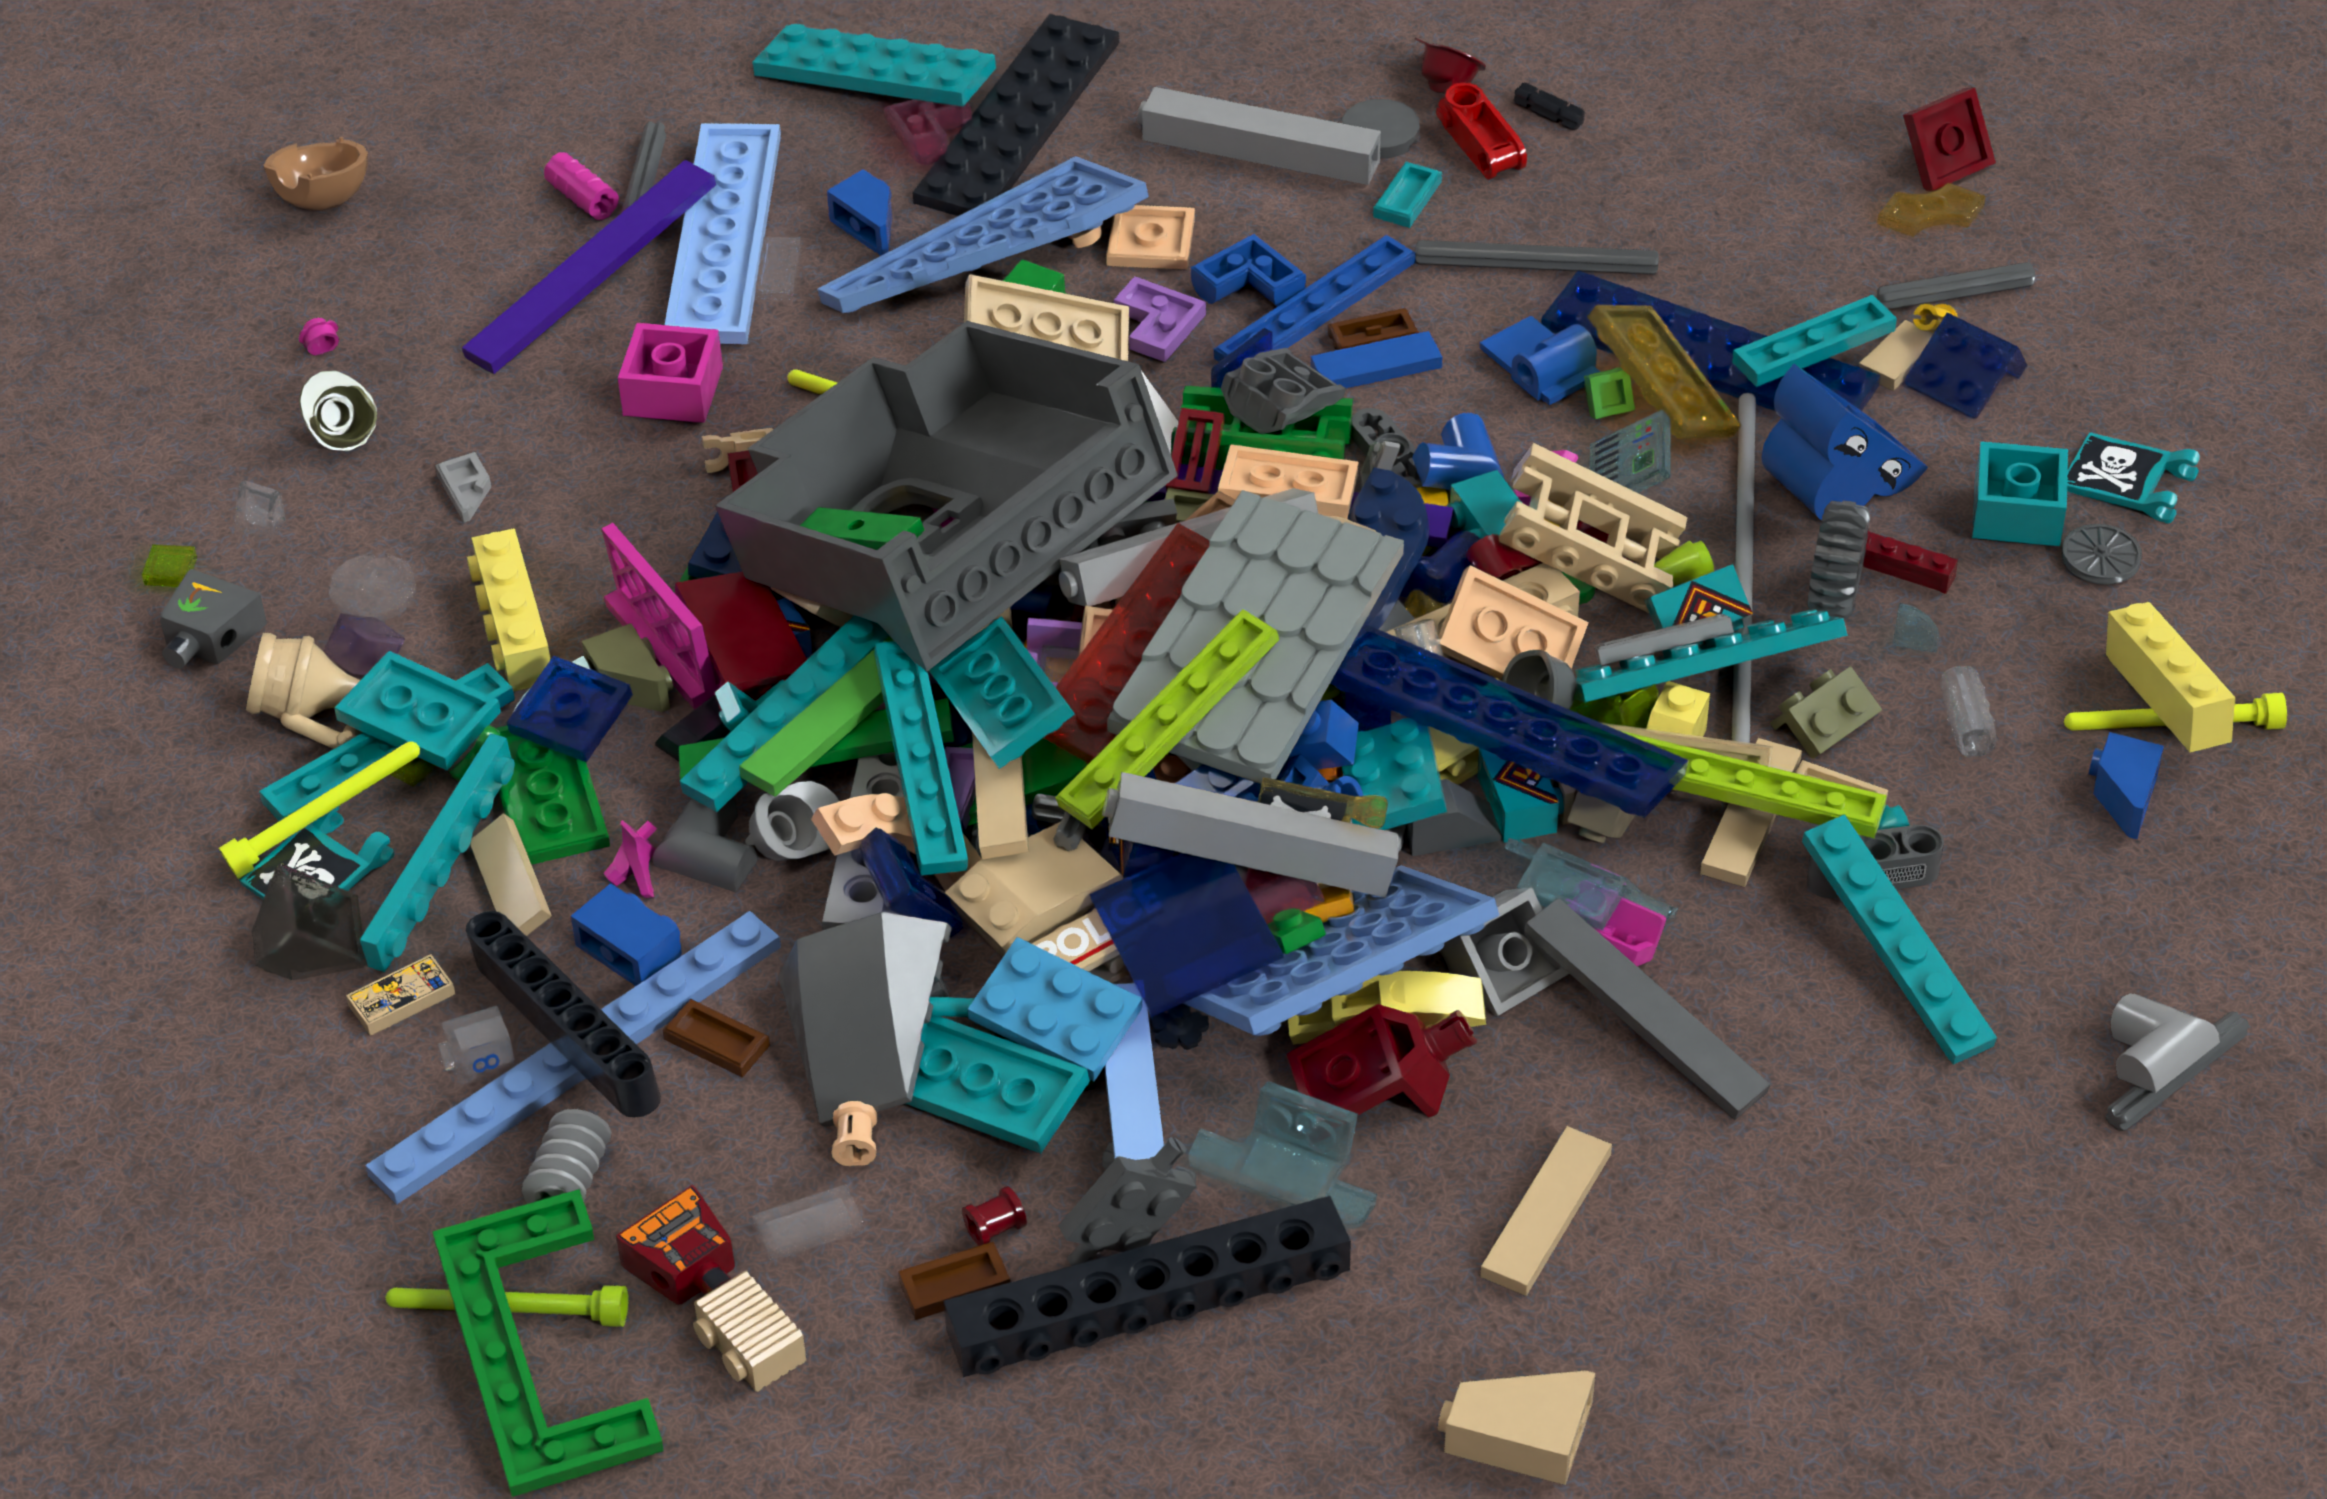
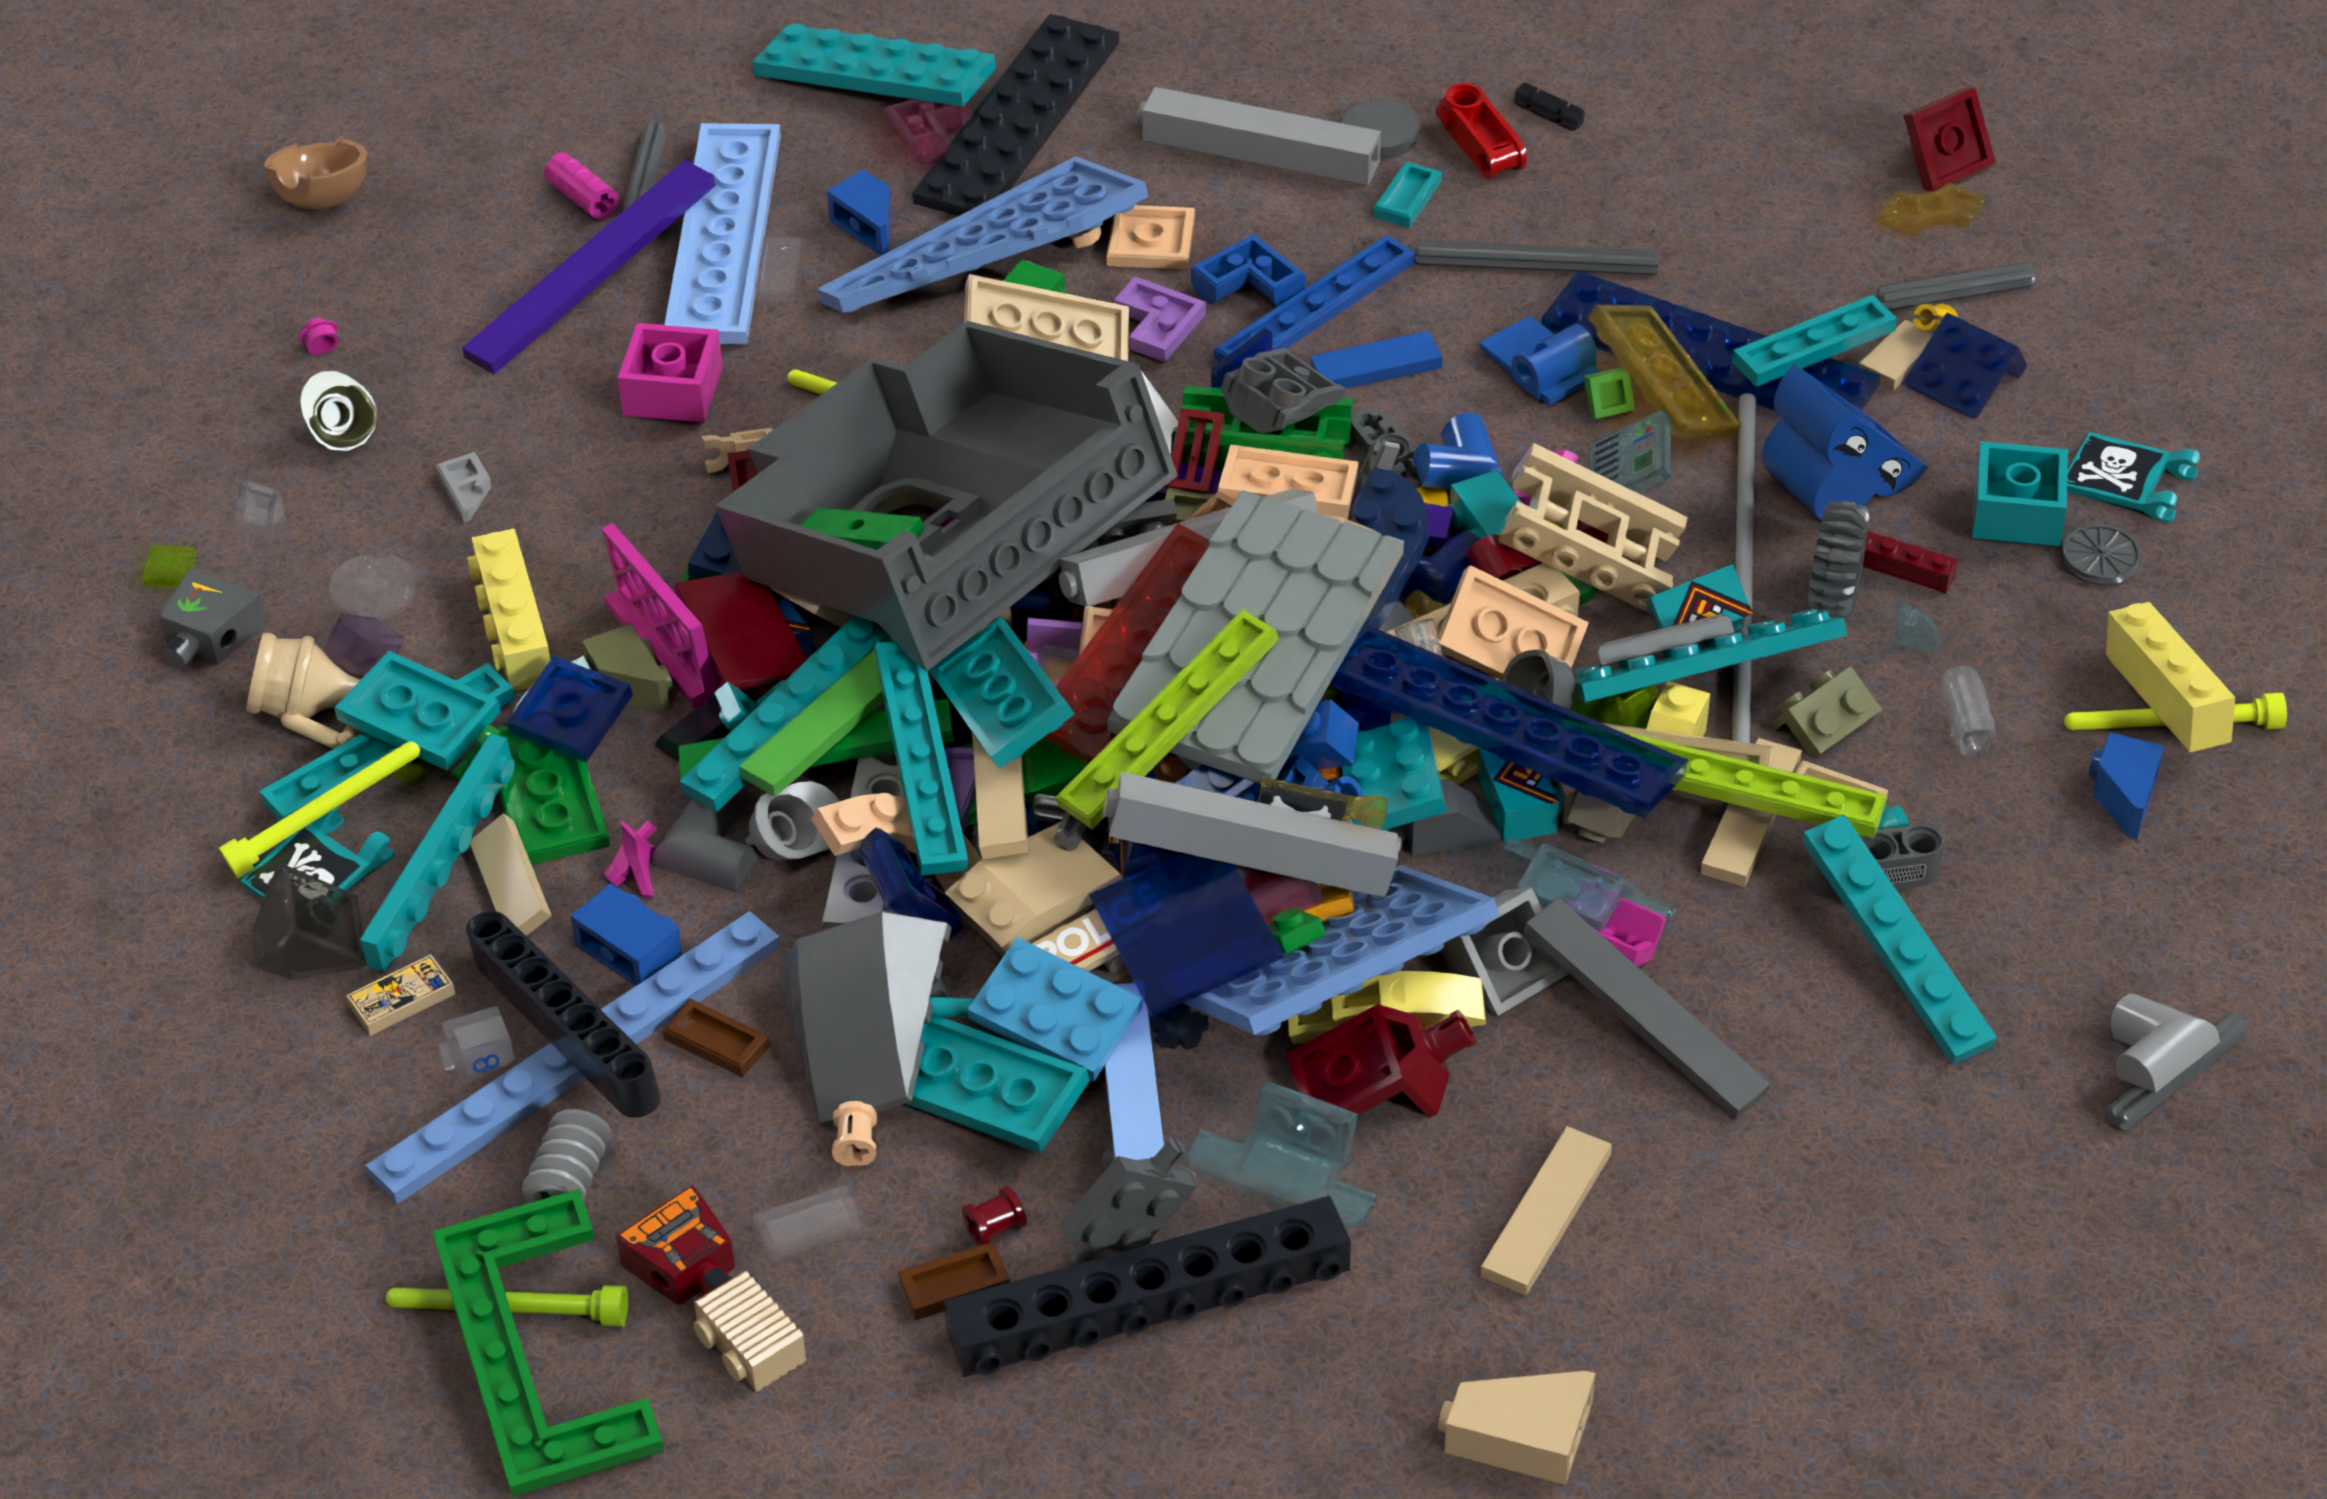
reddish brown tile [1328,308,1419,350] -> none
dark red piece [1415,37,1486,93] -> none
lime cone [1654,541,1714,587] -> none

